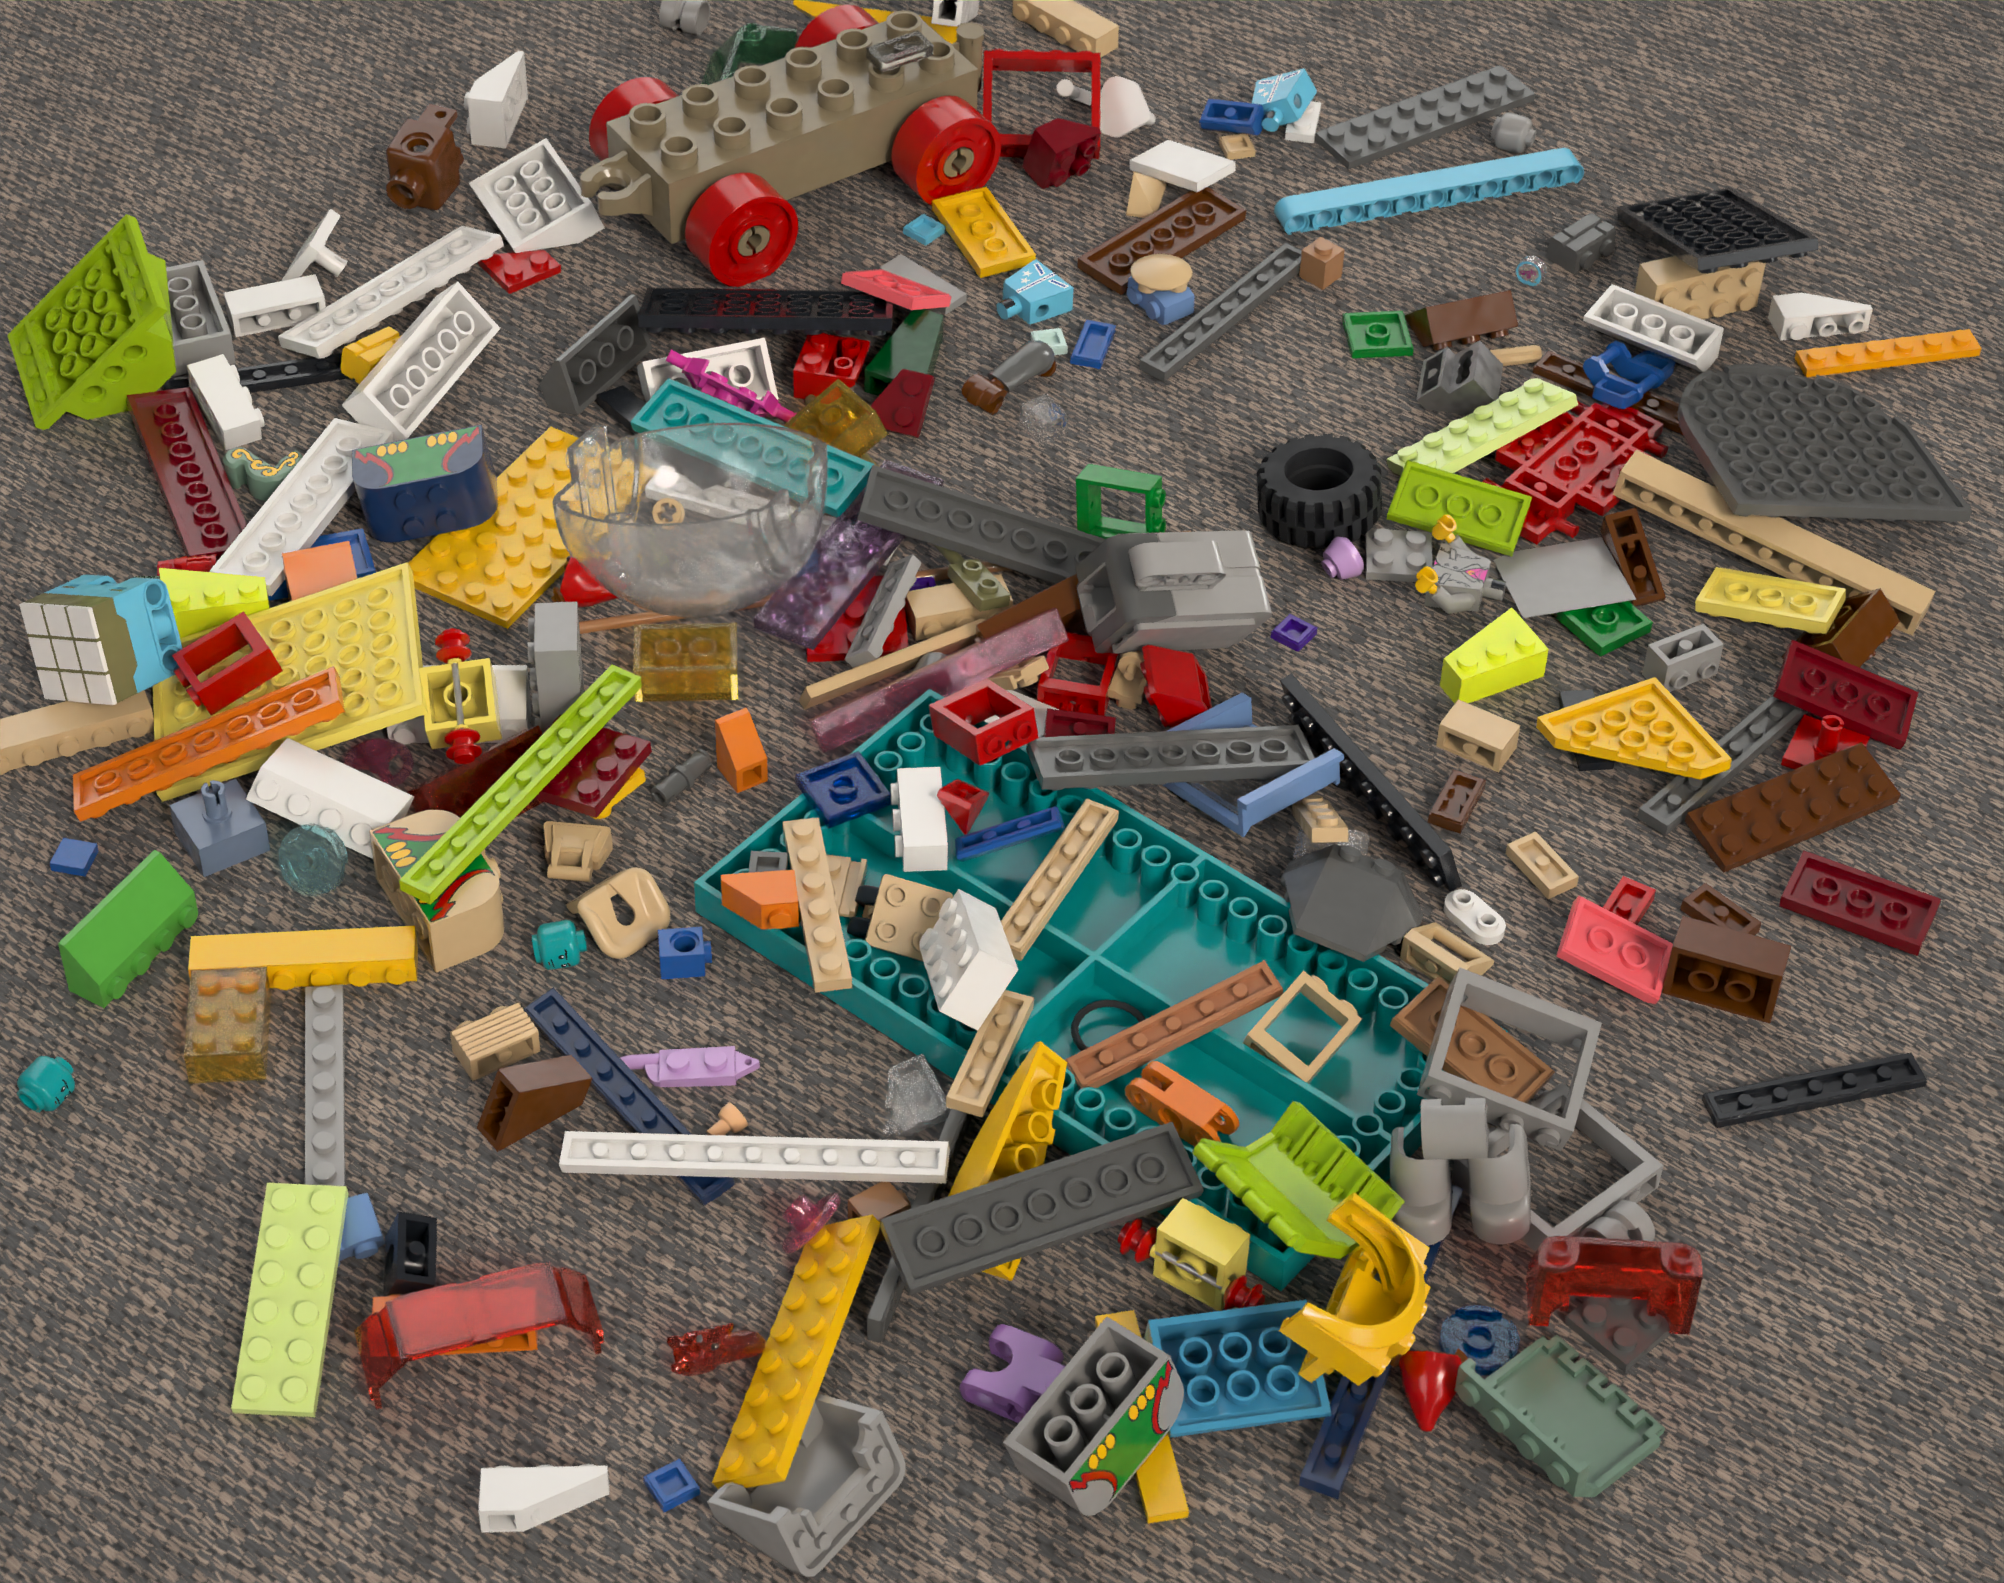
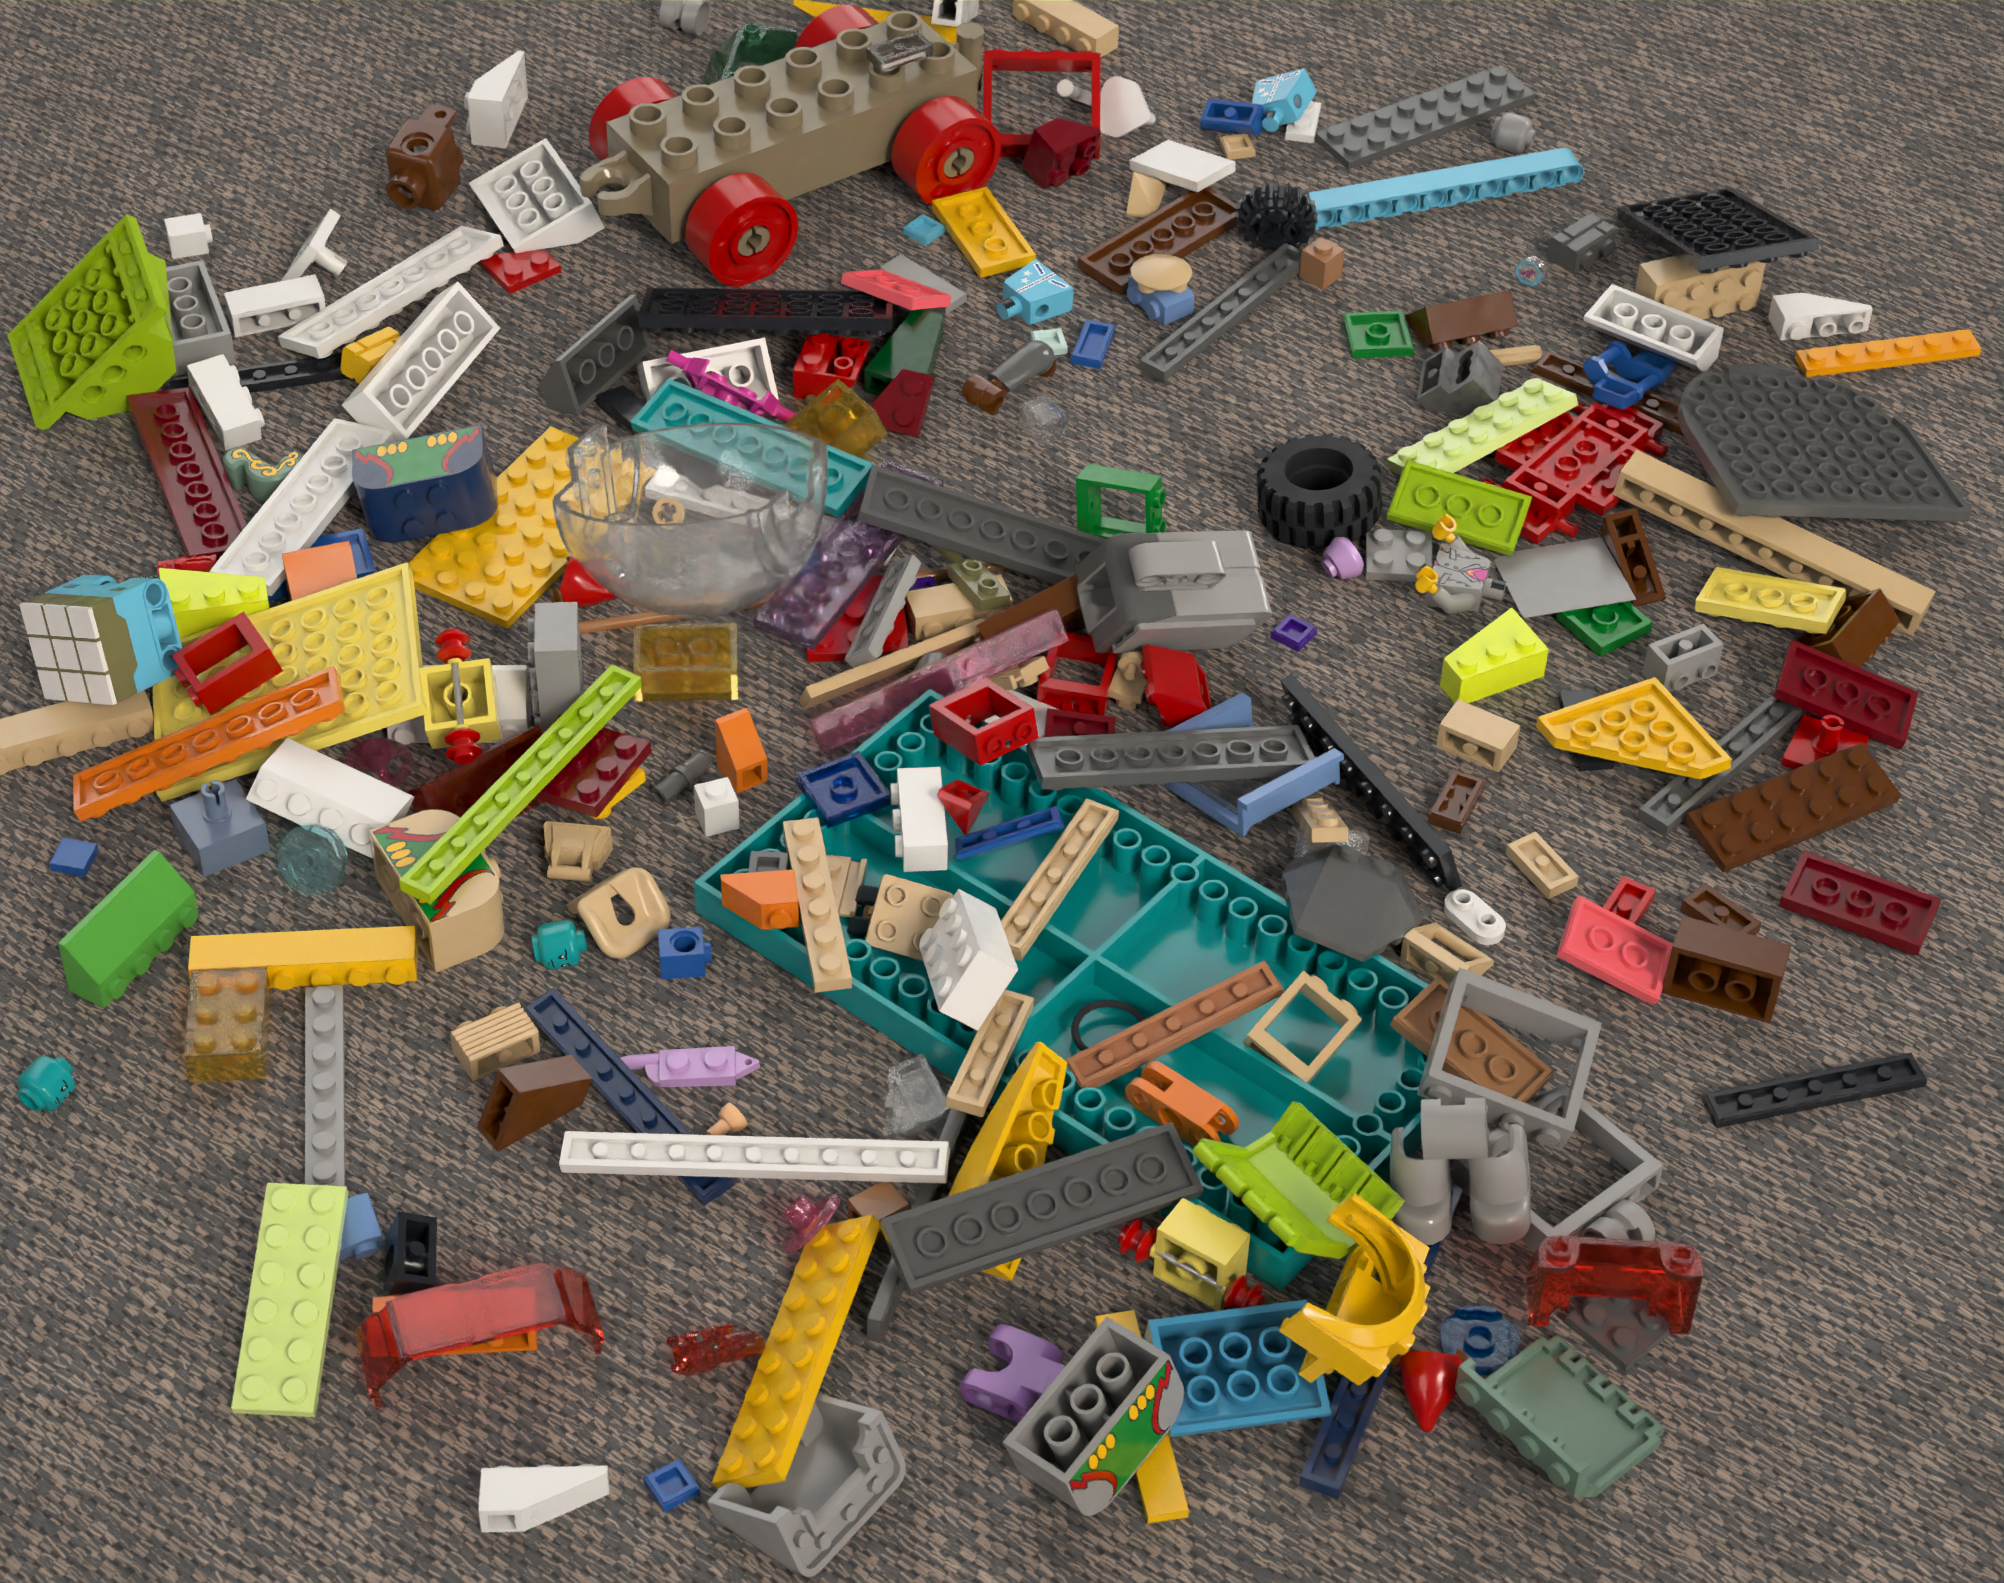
none -> white brick [164,213,213,259]
none -> white brick [694,777,740,837]
none -> black gear [1235,181,1318,251]

